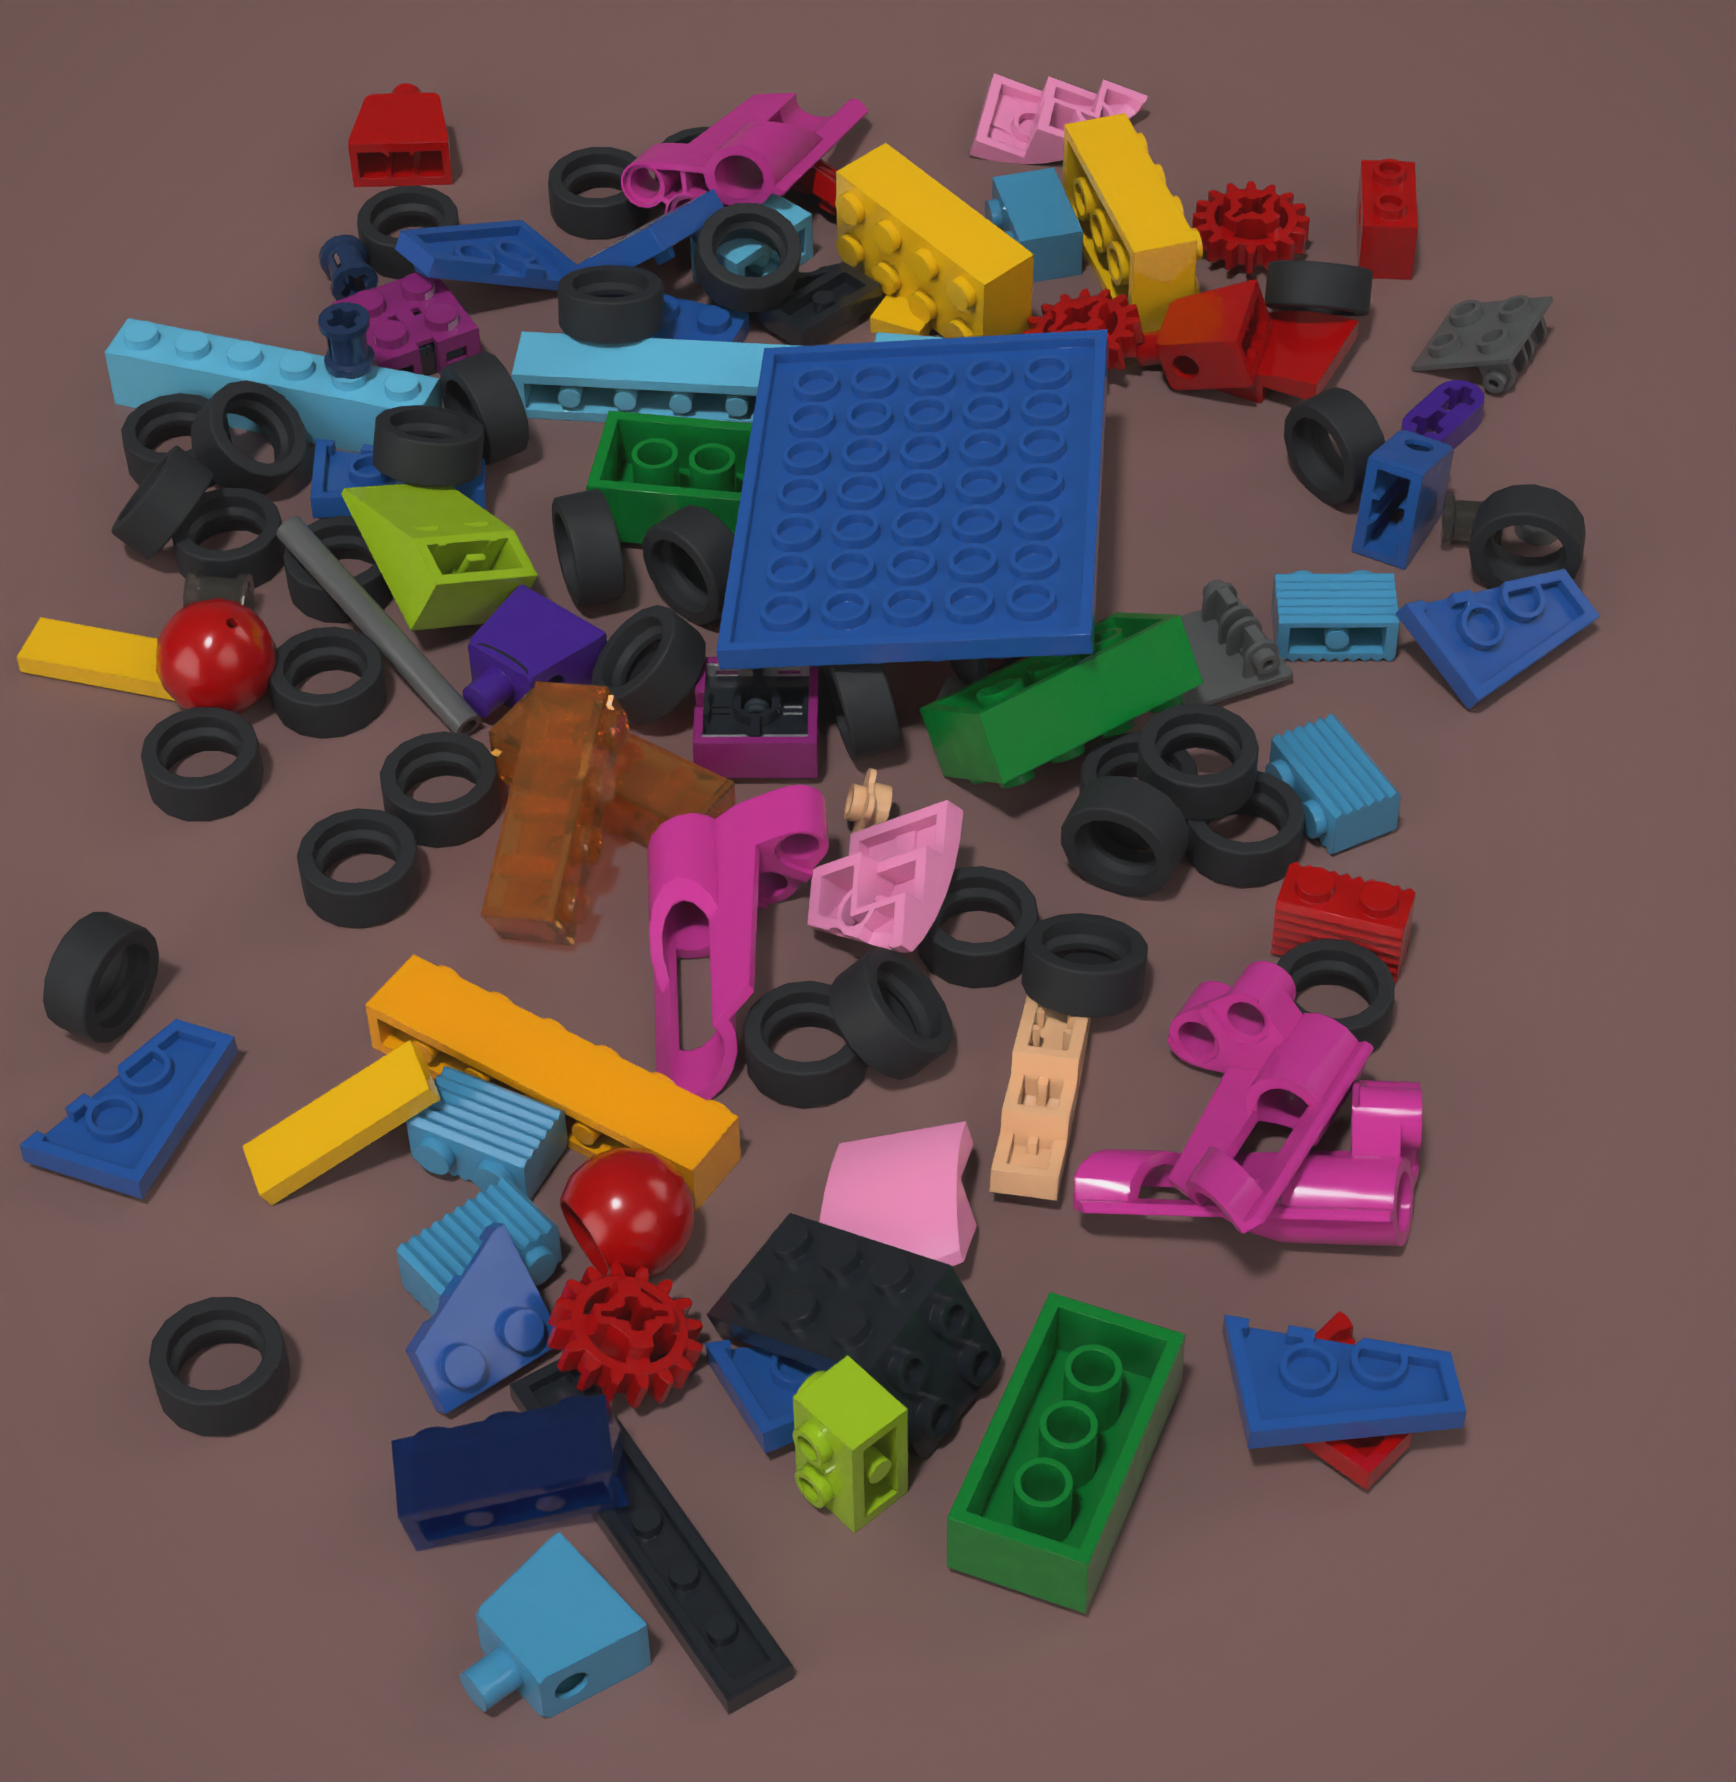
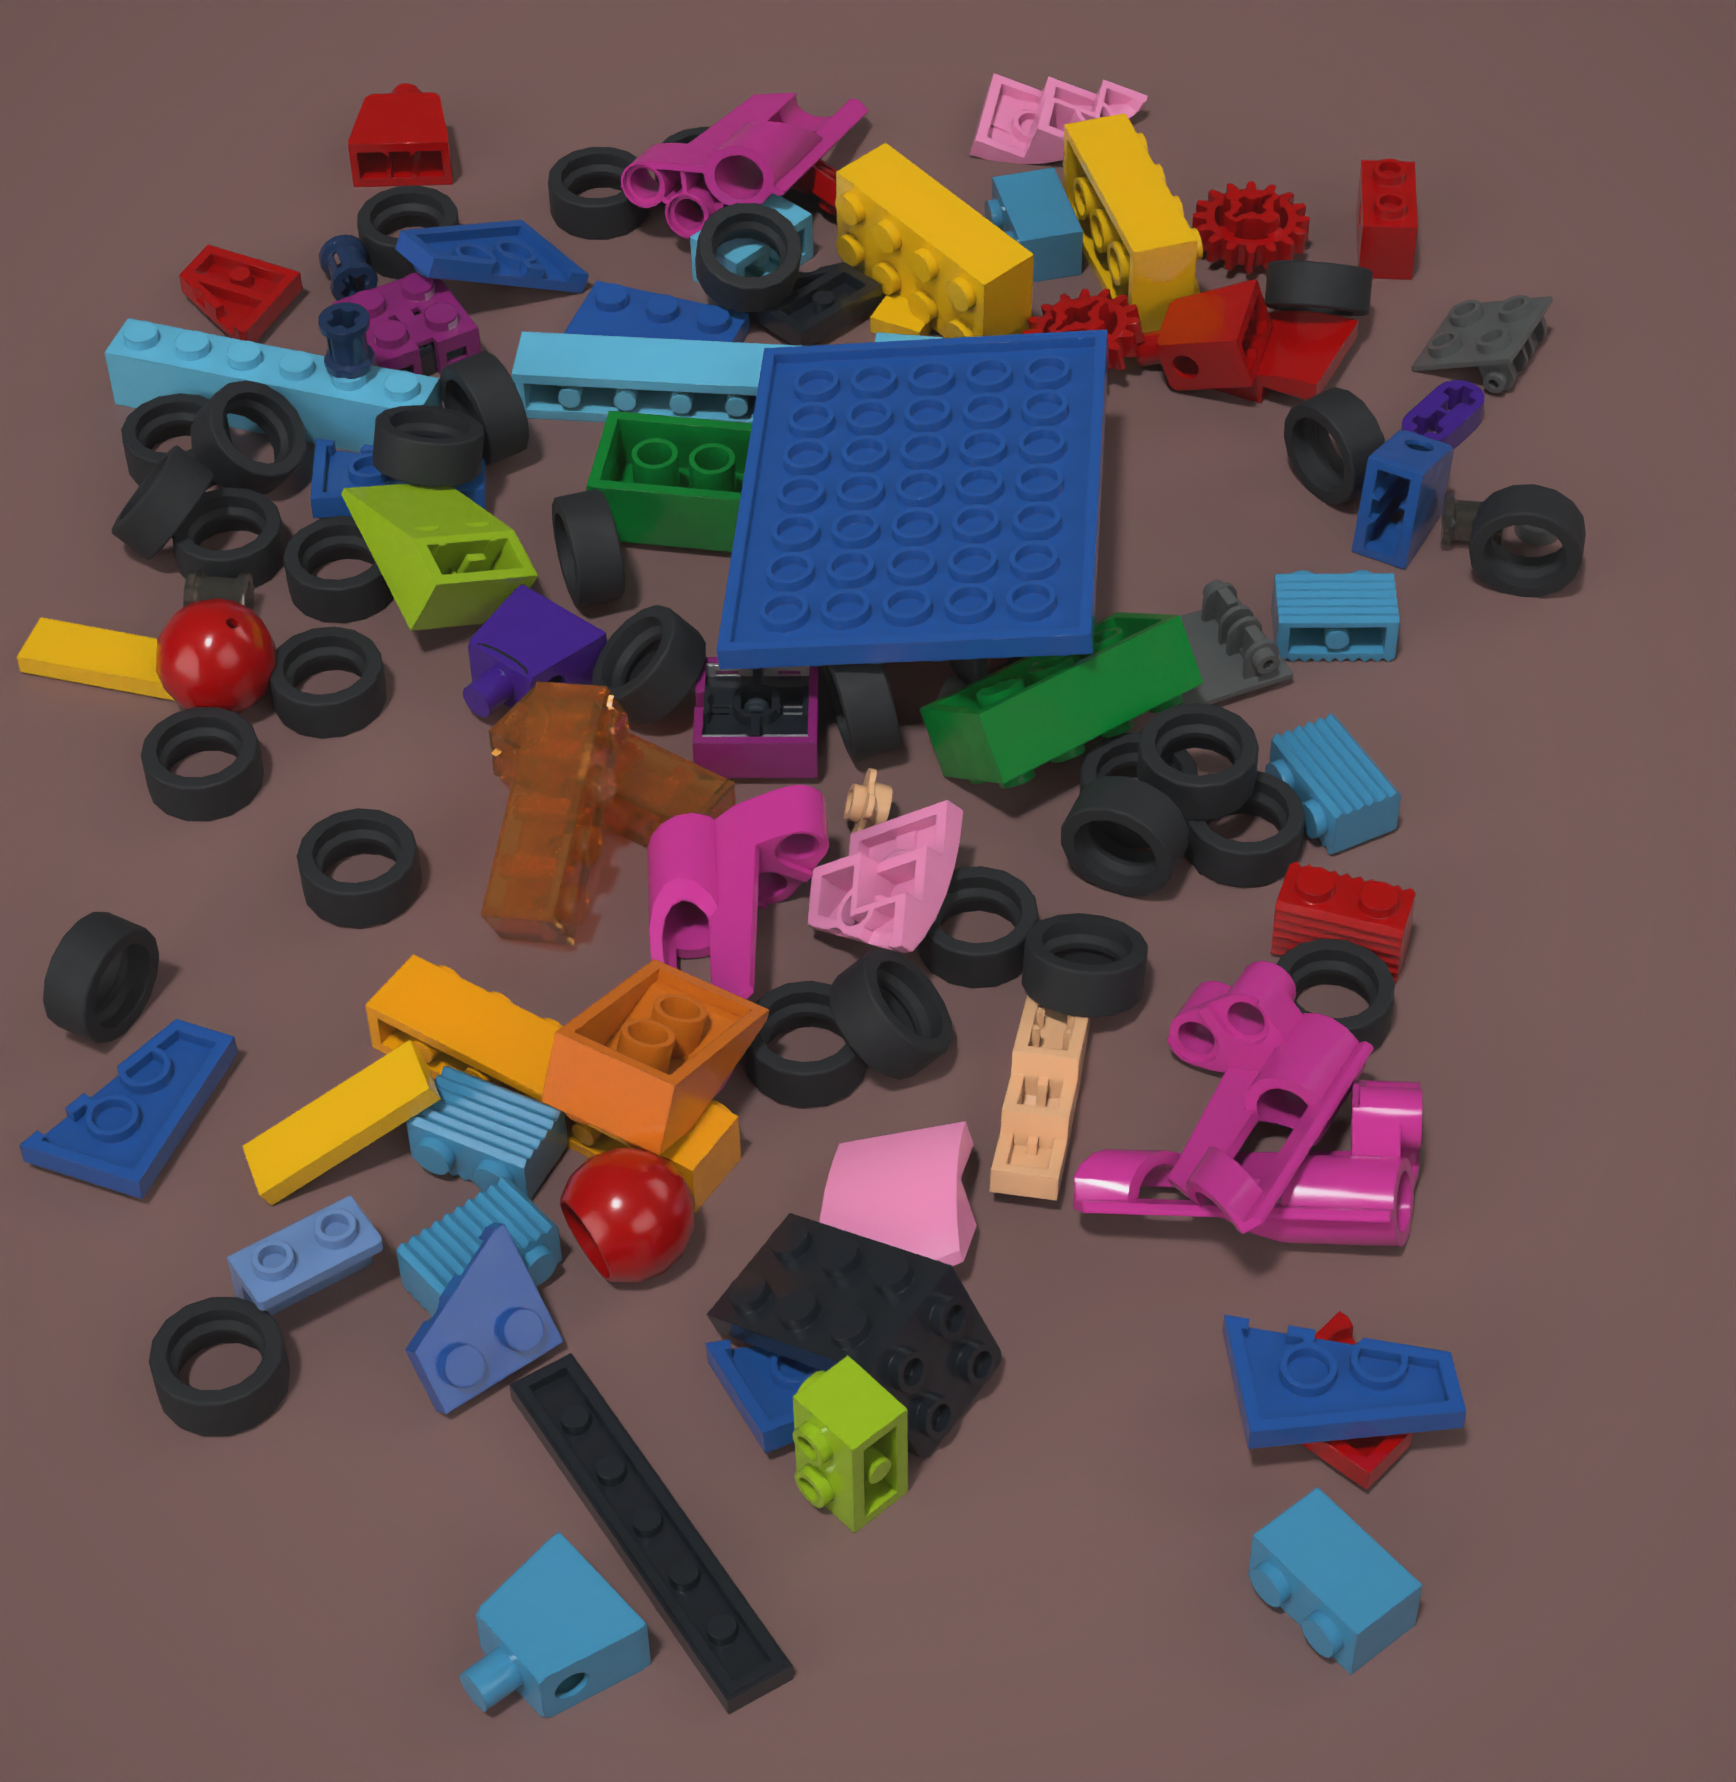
dark grey piece [277,516,481,736] -> none
black tyre [380,731,501,848] -> none
clear blue brick [391,1394,630,1551] -> none
red gear [547,1262,703,1408] -> none
black tyre [558,265,664,344] -> none
blue container [569,188,724,273] -> none
black tyre [642,505,735,625] -> none
green brick [947,1292,1186,1614] -> none
blue wing [1395,569,1600,710] -> none
none -> red wing [179,244,303,342]
none -> medium blue bracket [226,1195,383,1315]
none -> orange slope [541,959,769,1156]
none -> dark azure brick [1248,1487,1423,1675]

